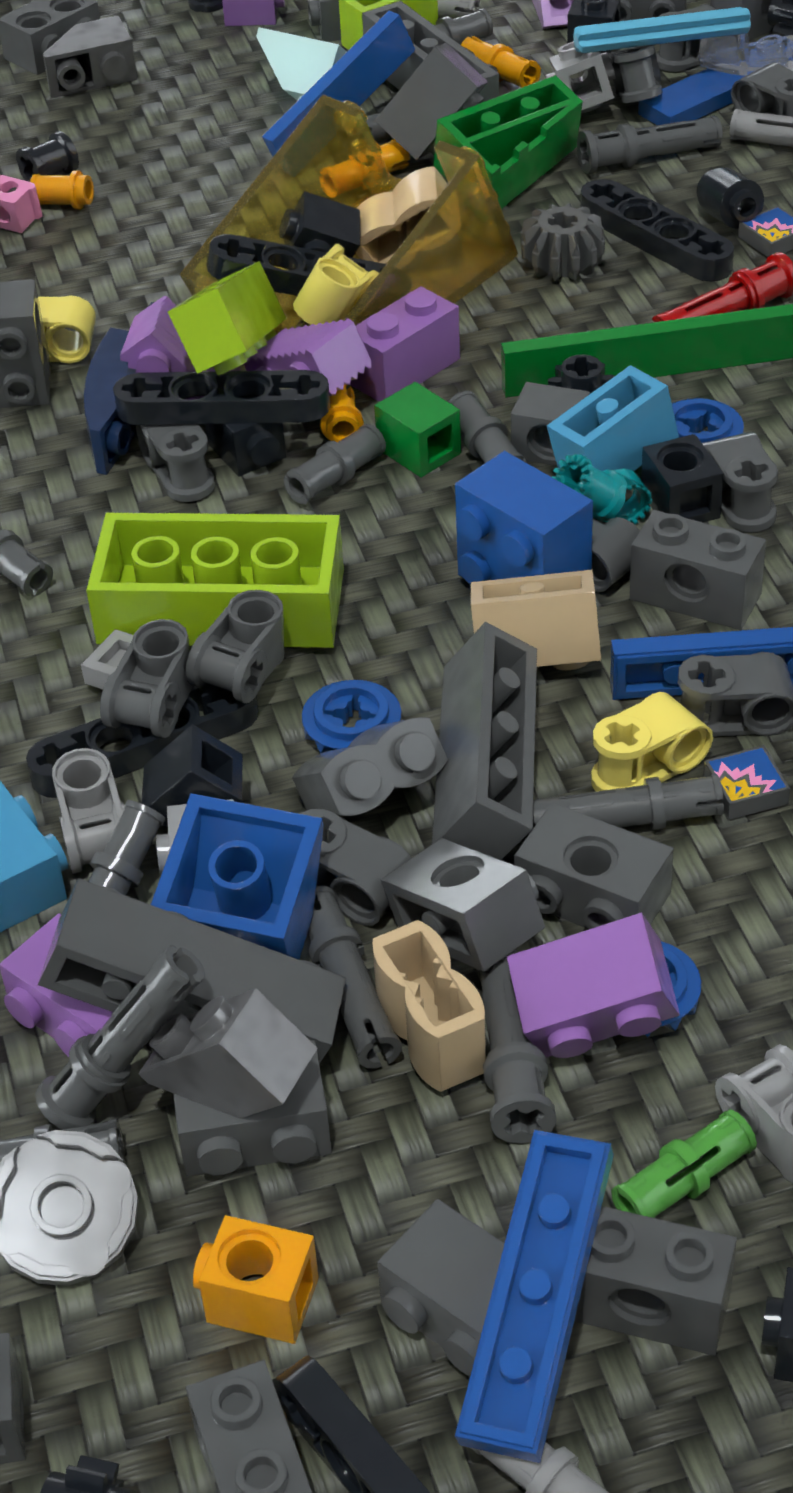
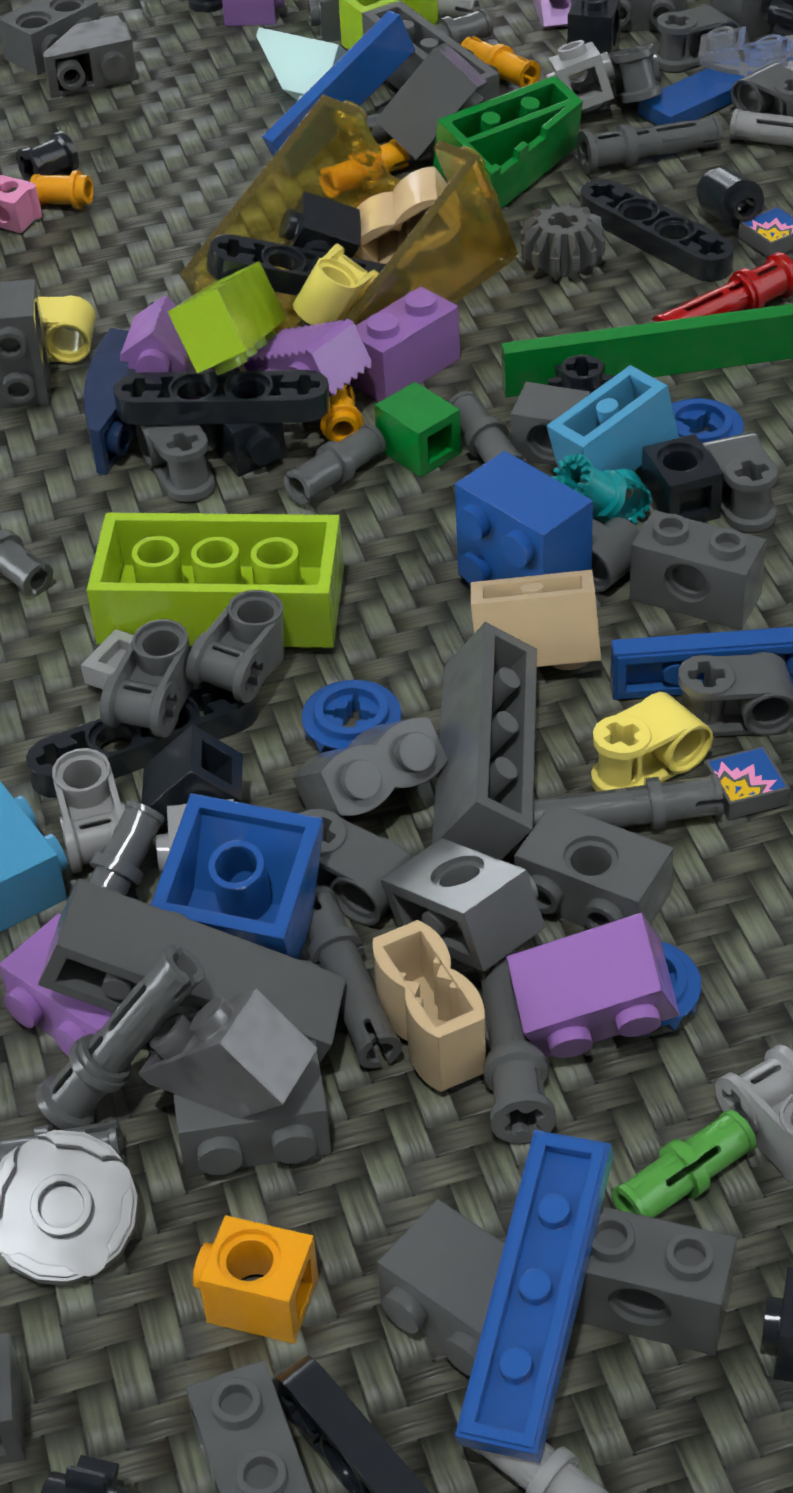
medium azure axle [573,7,751,53] -> none

